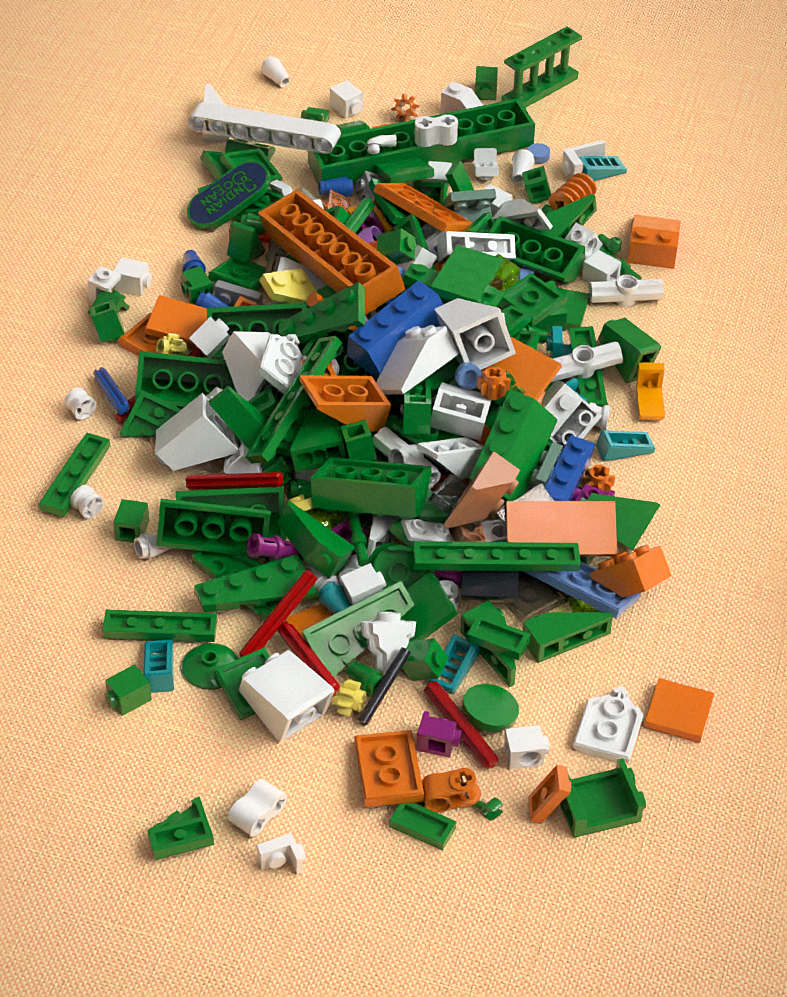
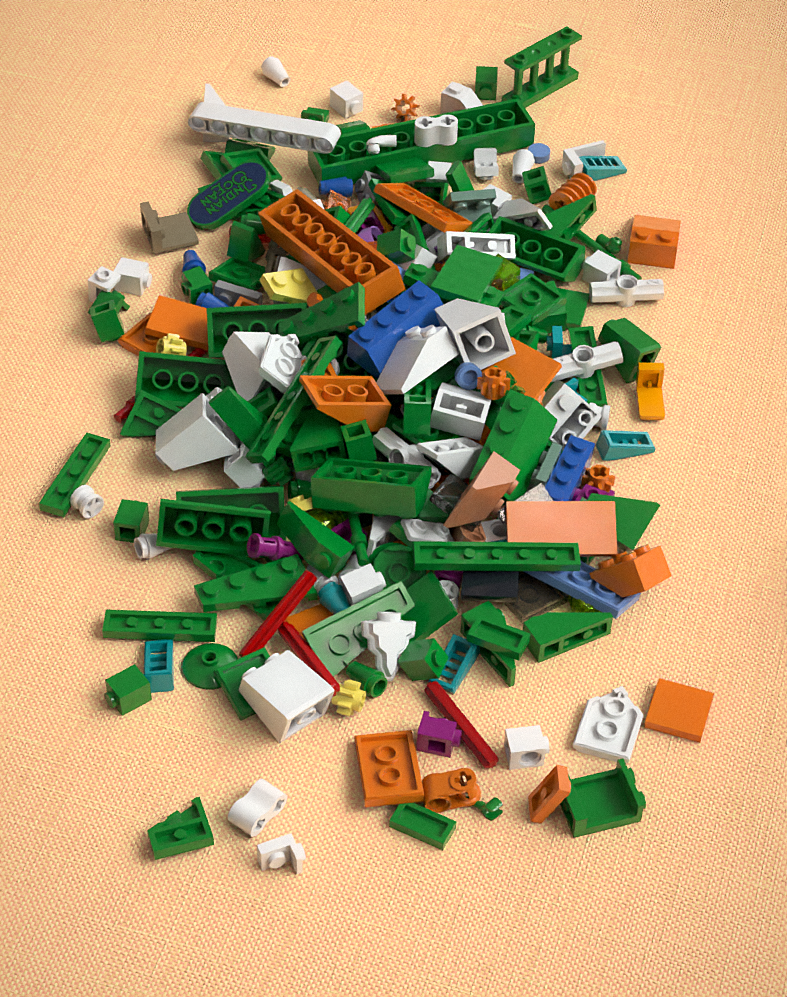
white wheel [64,388,96,420] -> none
blue axle [93,367,130,415] -> none
red axle [185,472,283,490] -> none
white brick [189,317,230,358] -> none
black bar [357,647,411,726] -> none
green tile [461,684,519,733] -> none
white brick [565,223,602,259] -> none
none -> dark tan bracket [140,201,199,254]

